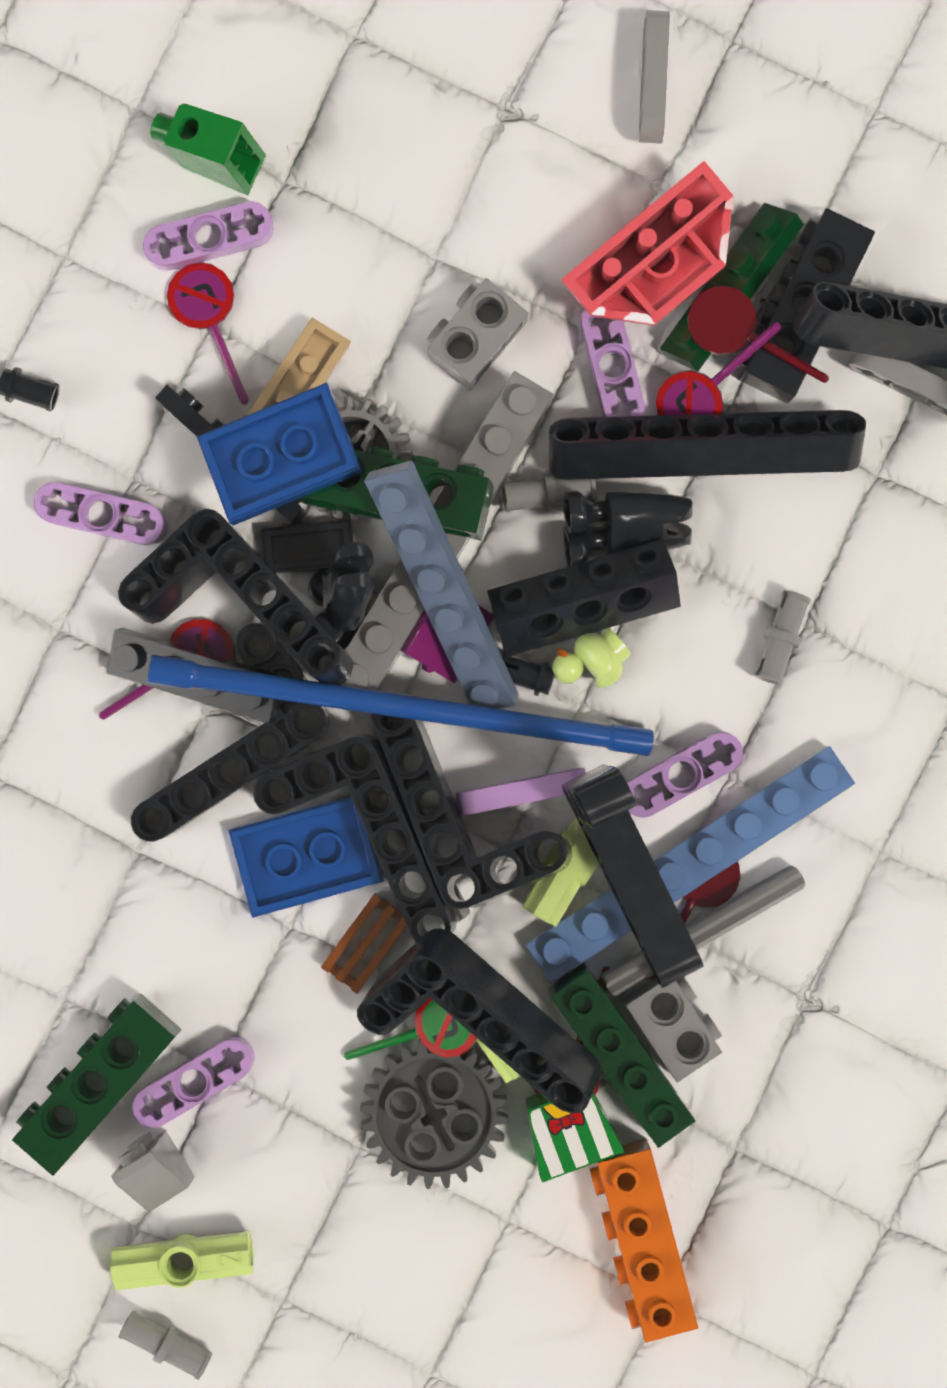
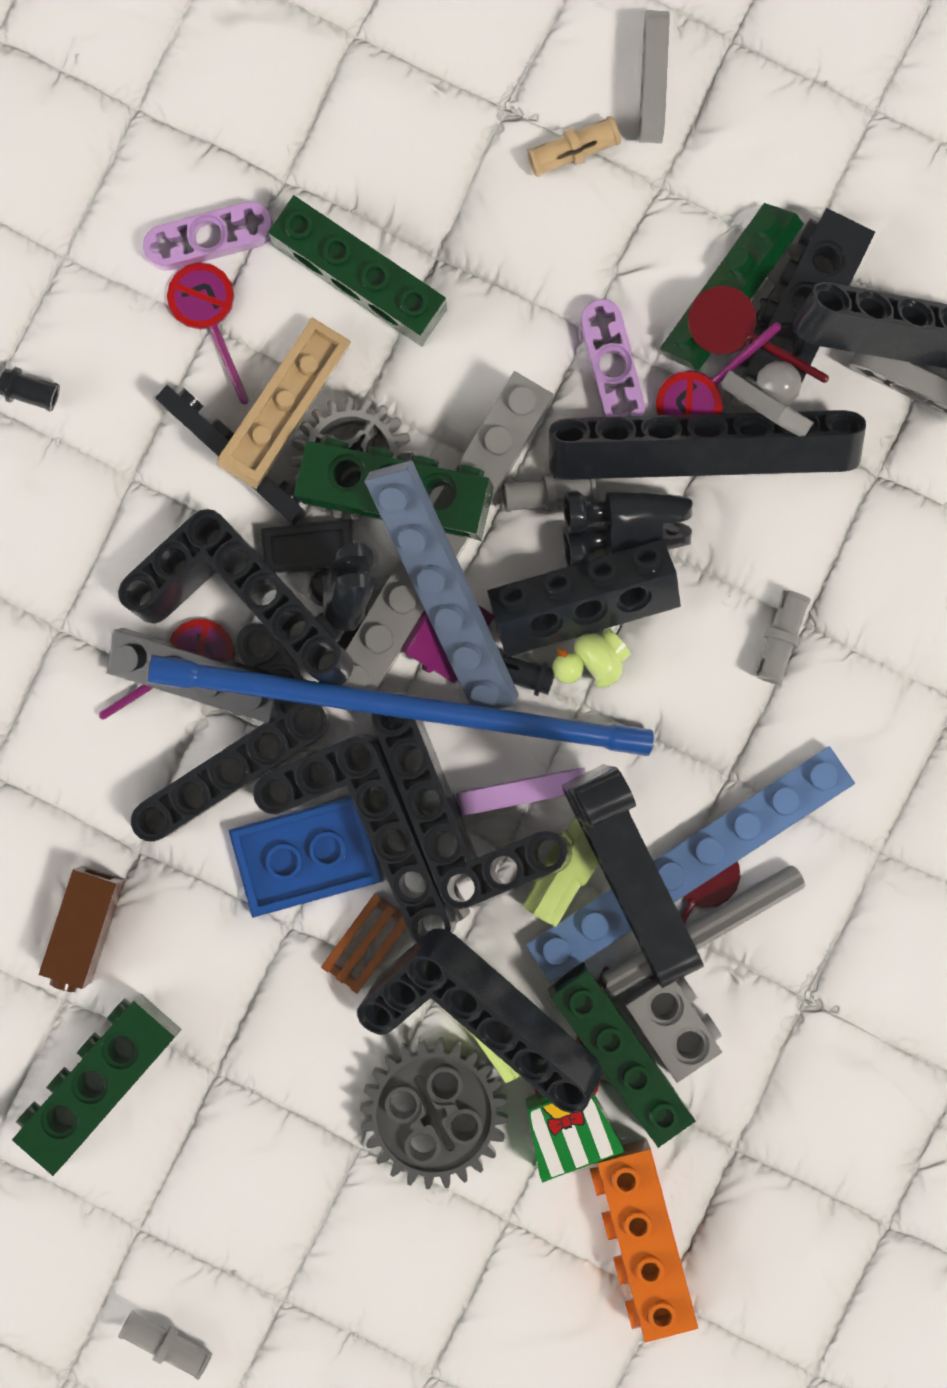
lavender beam [34,482,167,546] -> none
yellowish green piece [110,1231,254,1290] -> none
light grey slope [111,1131,195,1212] -> none
lavender beam [132,1036,255,1128] -> none
green torso [150,103,266,196] -> none
blue tile [197,382,363,526] -> none
green piece [344,998,477,1060] -> none
light grey brick [427,277,529,391] -> none
coral wedge [561,161,734,326] -> none
lavender beam [627,732,743,818] -> none
none -> reddish brown brick [39,866,125,992]
none -> dark green brick [268,195,447,347]
none -> tan pin [526,116,621,178]
none -> light grey tile [721,361,814,437]

